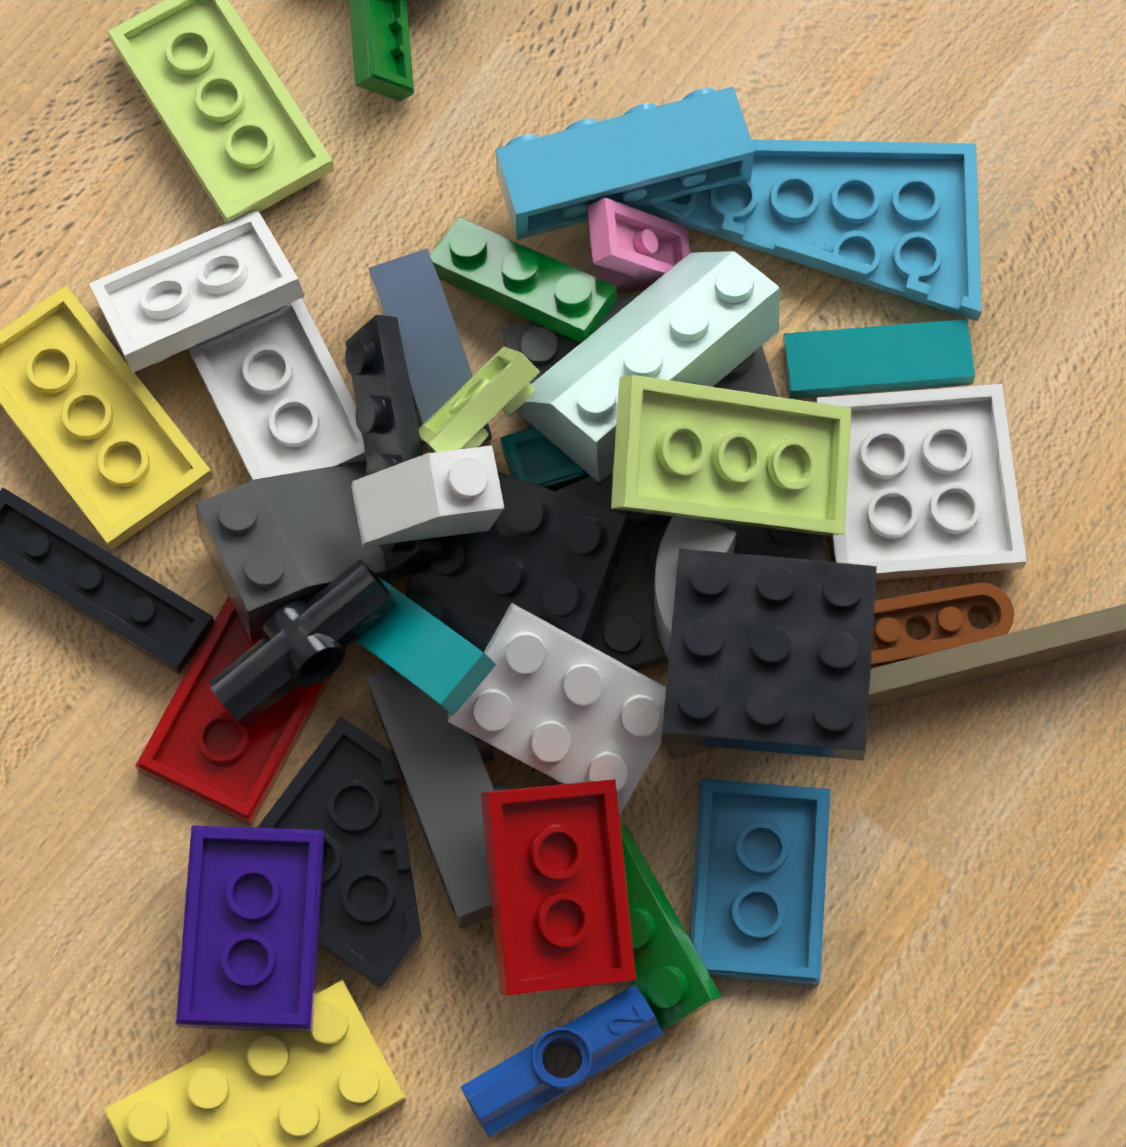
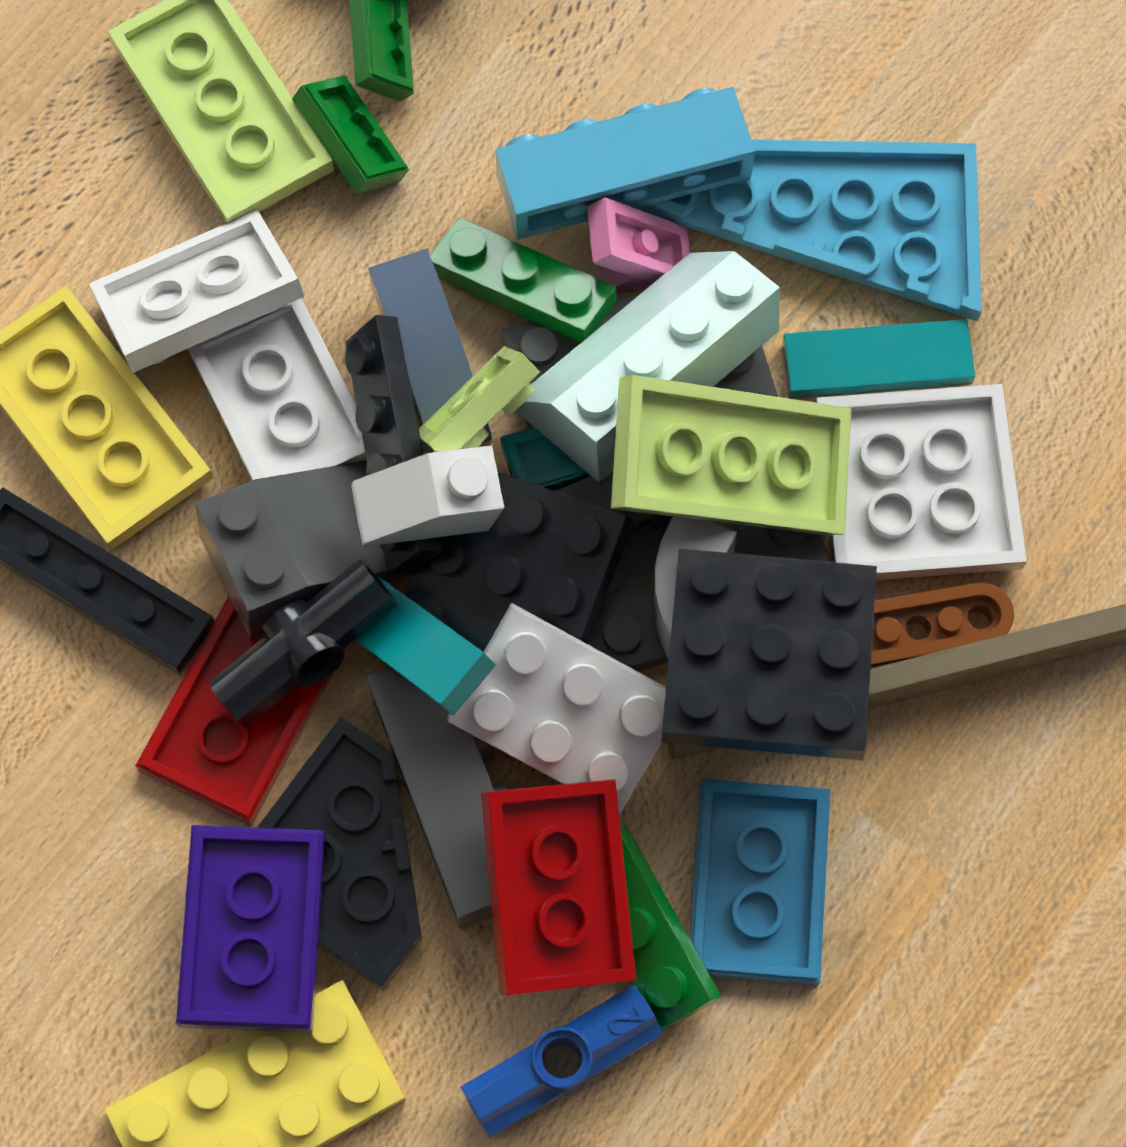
none -> green plate [292,75,409,194]

